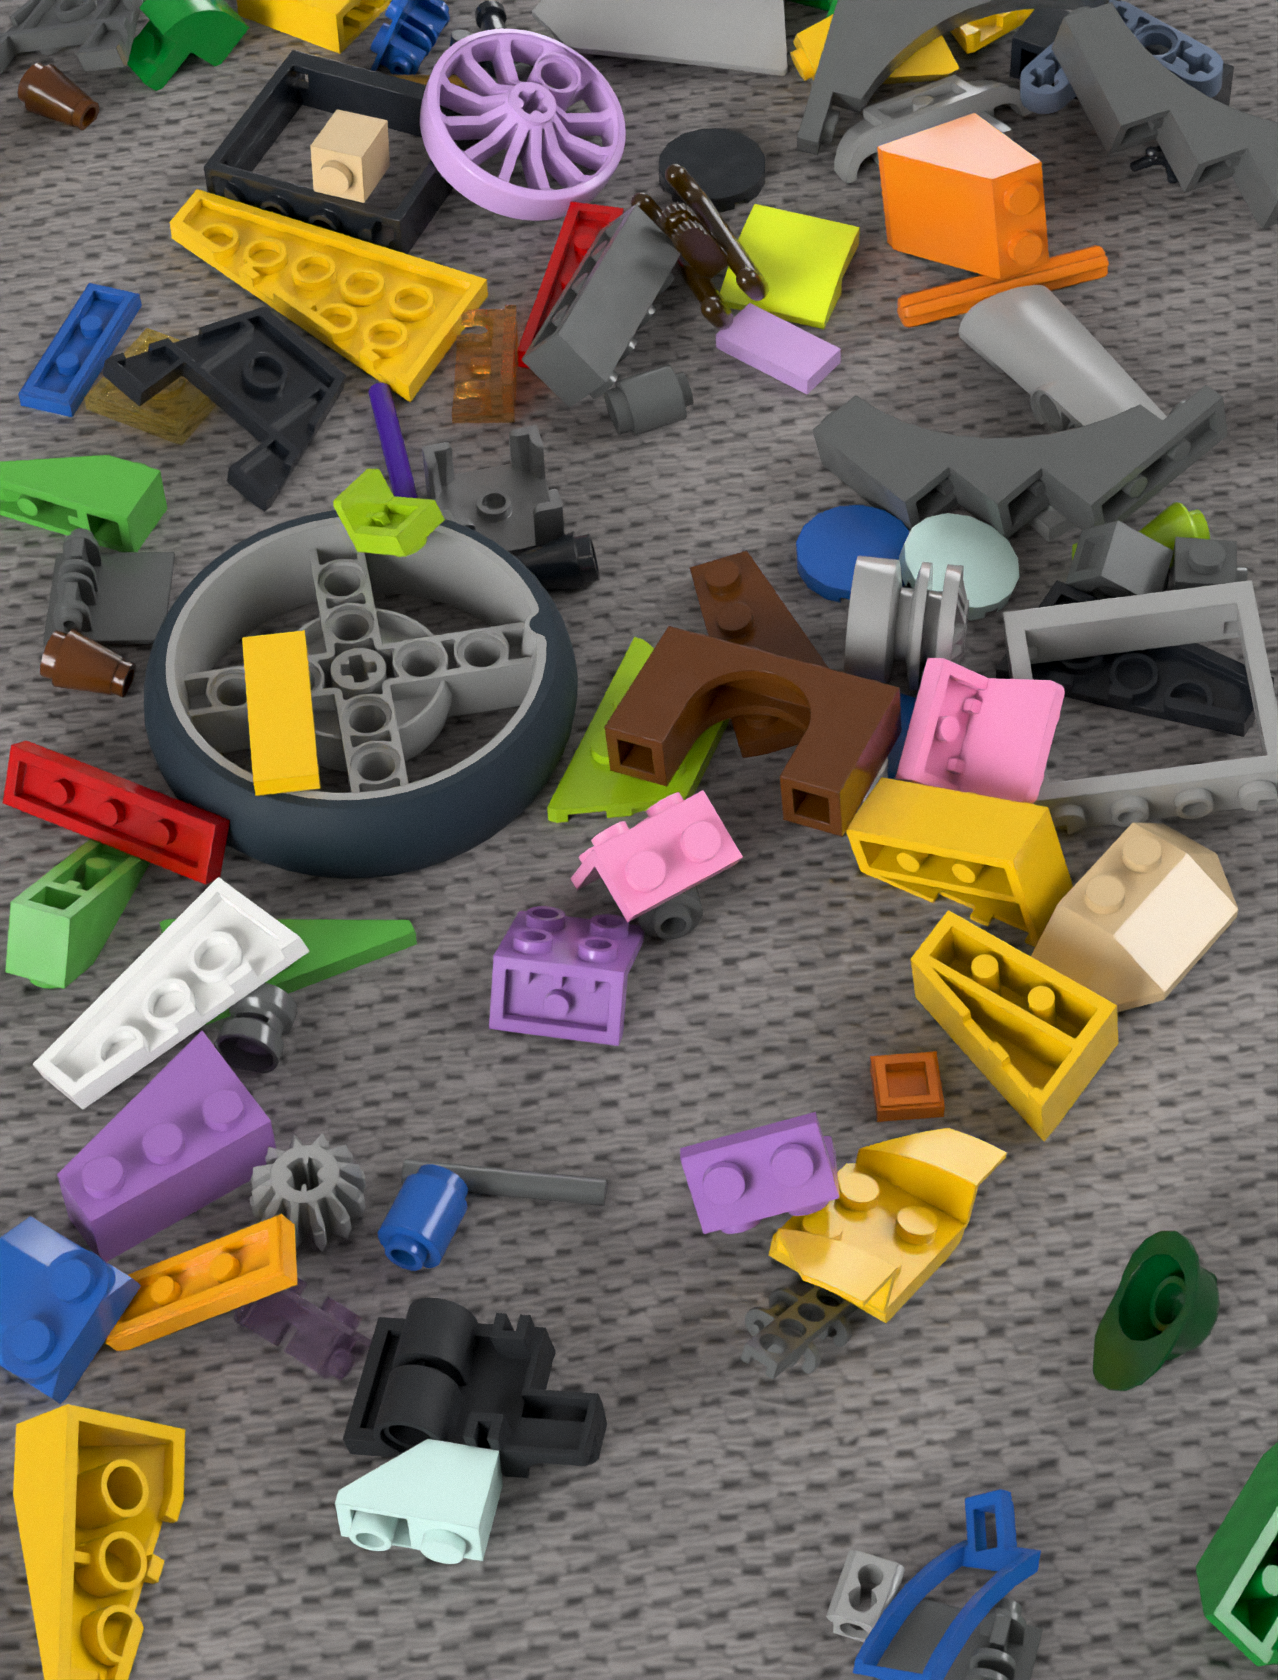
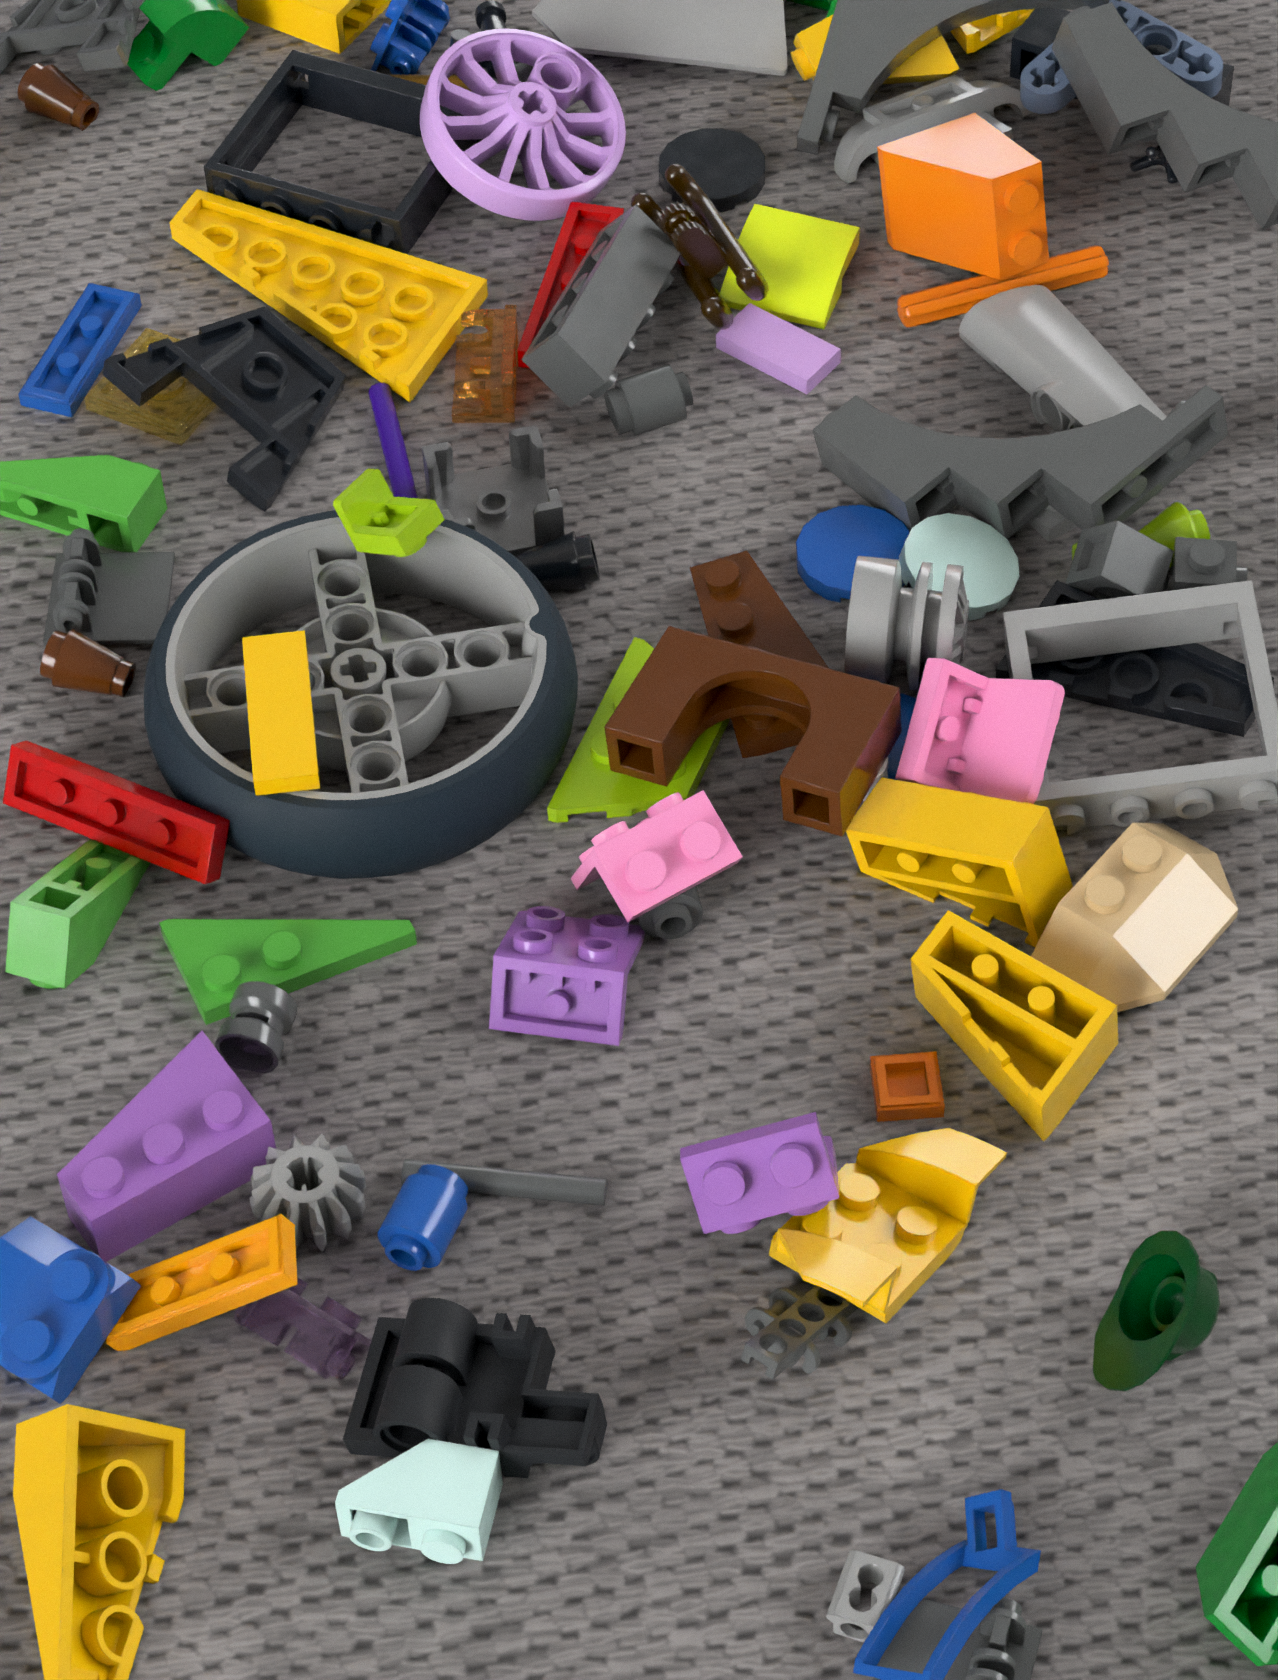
white wing [33,877,309,1110] -> none
tan brick [310,109,390,203] -> none

